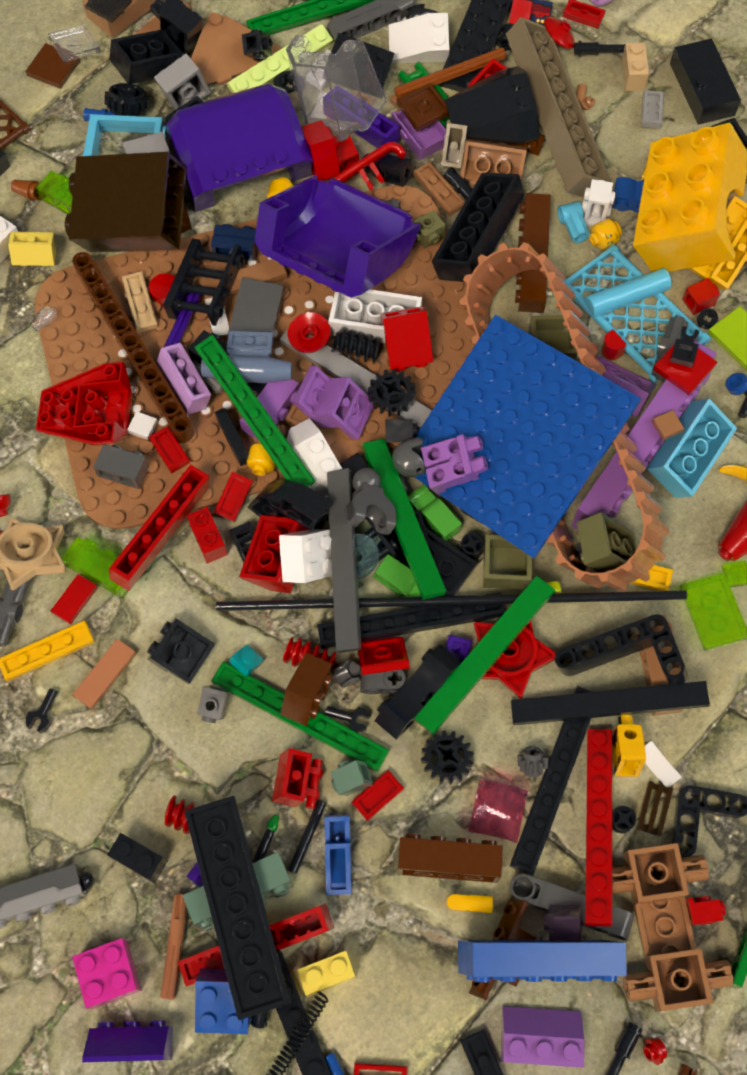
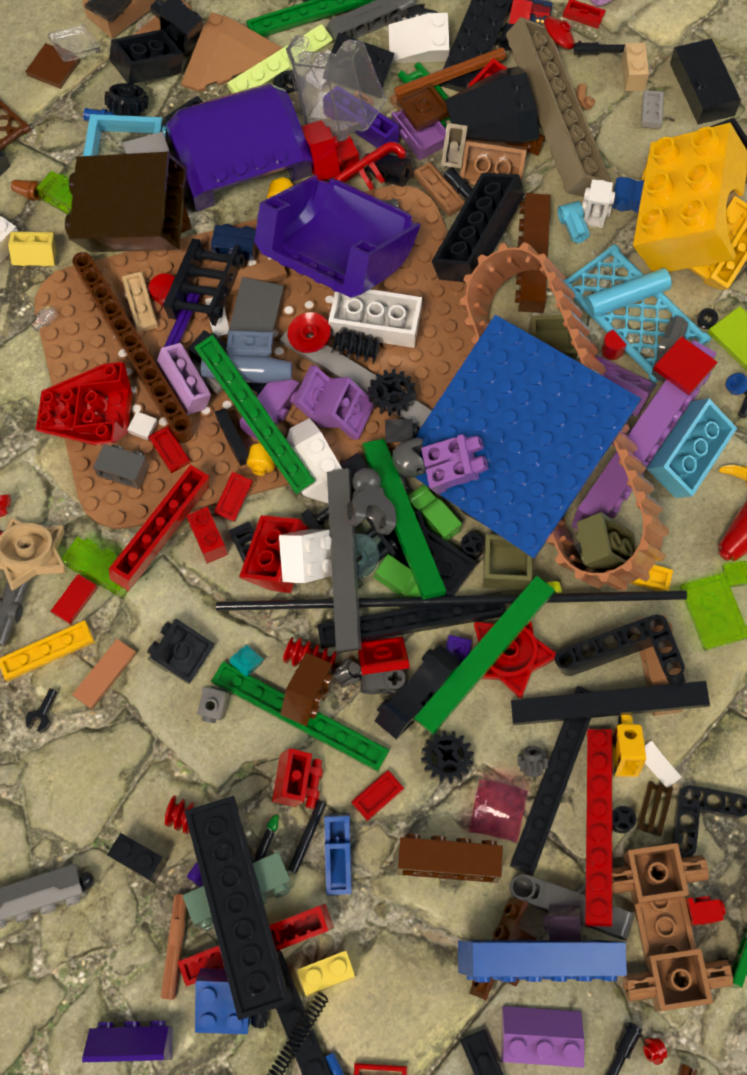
dark pink brick [72,938,142,1009] -> none
light grey brick [154,54,211,110] -> none
black brick [242,29,273,61] -> none
black brick [247,480,333,531] -> none
black bar [325,706,370,733] -> none
sand green brick [331,760,373,796] -> none
red panel [380,306,433,371] -> none
olive brick [413,210,446,248] -> none
yellow bar [446,894,493,913] -> none
yellow head [589,219,622,250] -> none
medium nougat tile [652,410,685,441] -> none
black plate [670,326,700,368] -> none
red brick [682,278,720,315] -> none

